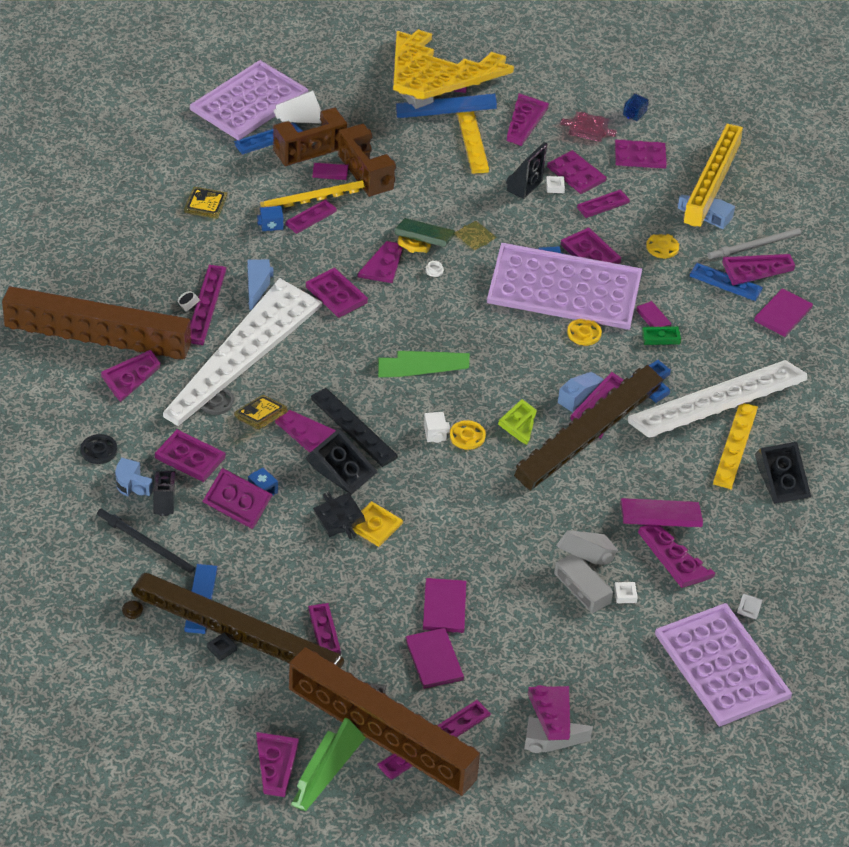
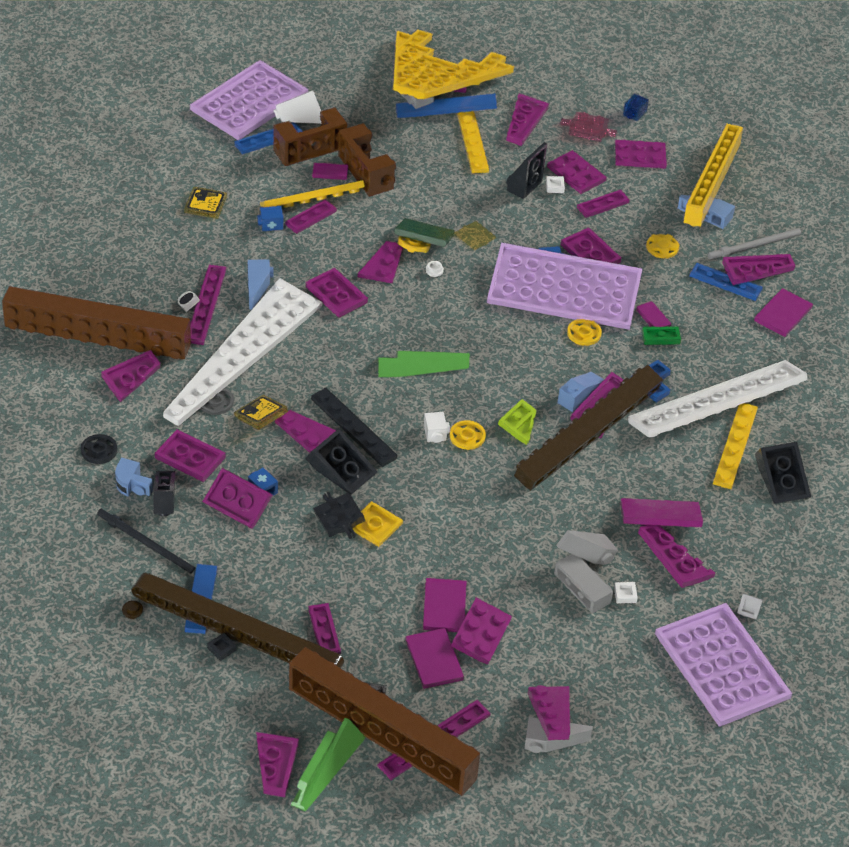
none -> magenta plate [451,597,512,664]

